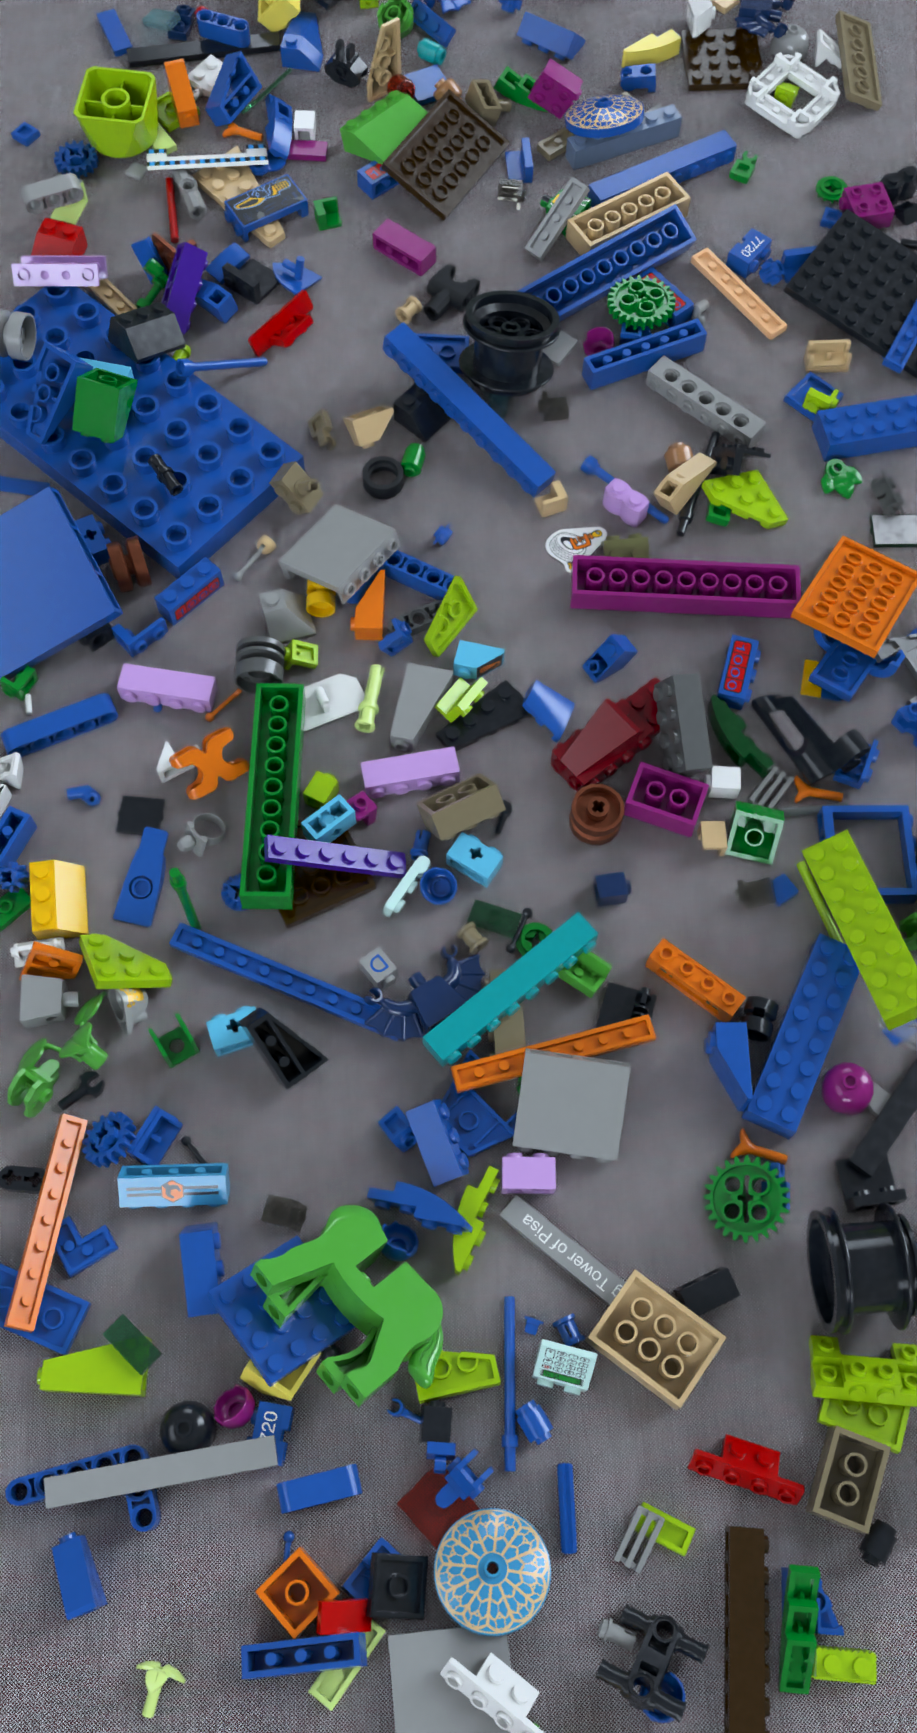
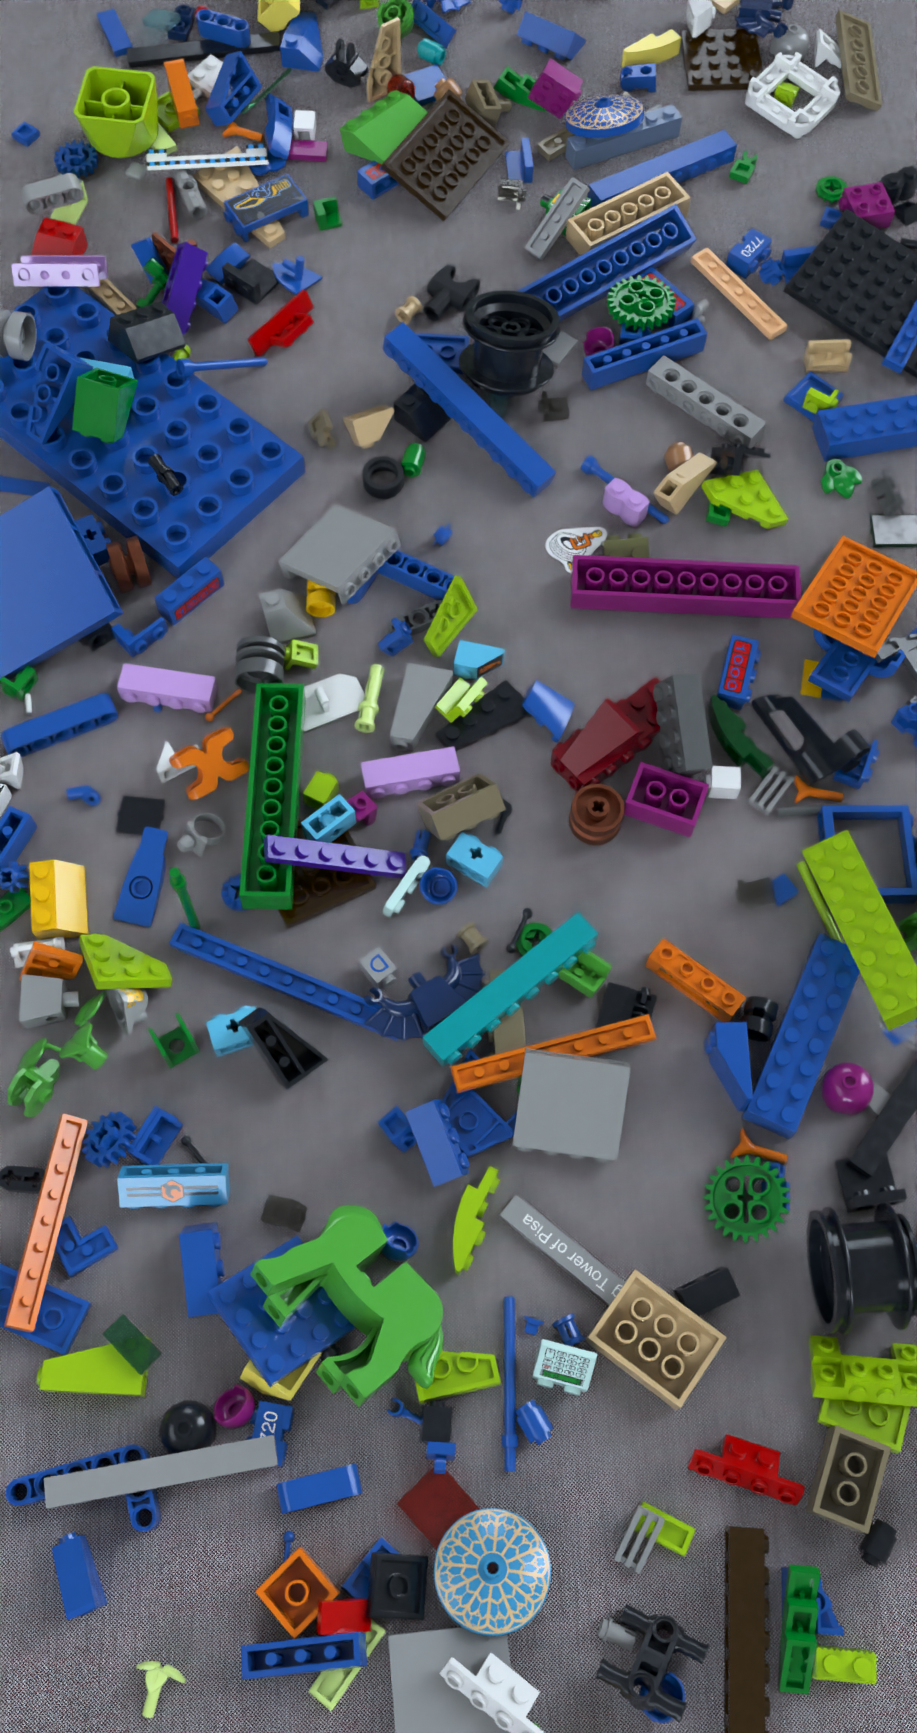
black bar [58,1071,105,1110] -> none
hinge [233,535,277,580] -> none
dark tan brick [269,461,324,515] -> none
orange slope [350,570,386,640] -> none
blue slope [367,1181,473,1235] -> none
magenta brick [372,218,436,277] -> none
blue hinge [435,1448,495,1509] -> none
clear green plate [467,899,522,938] -> none
lavender brick [501,1153,556,1194] -> none
tan panel [535,480,568,518] -> none
blue axle [557,1463,577,1554] -> none
blue slope [582,634,638,683] -> none
dark blue brick [593,871,631,907] -> none
black bar [676,431,720,537] -> none
tan panel [697,821,727,856] -> none
green slope [725,800,785,865] -> none

